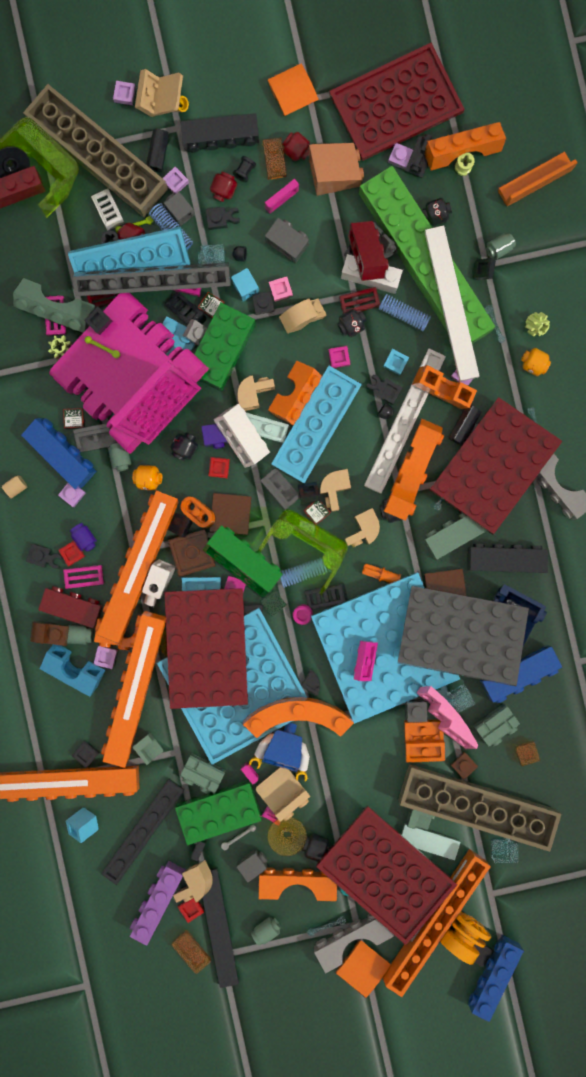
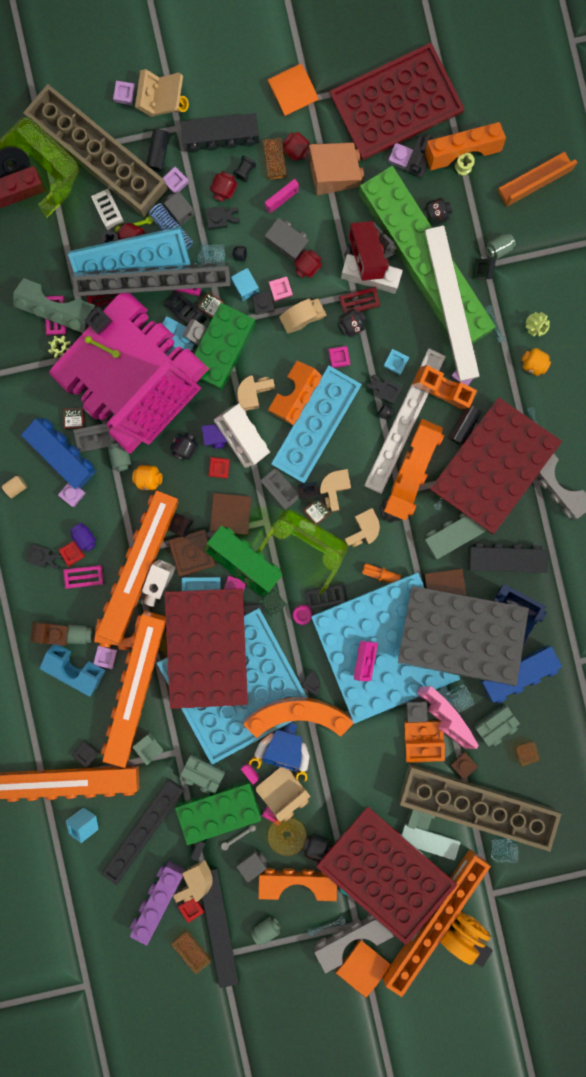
dark red brick [38,586,104,628] -> none
orange plate [181,497,215,528] -> none
light aqua tile [246,413,289,443] -> none
piece [280,556,331,588] -> none
light blue piece [379,294,431,332] -> none
blue brick [468,935,524,1022] -> none
none -> dark red head [294,249,322,279]

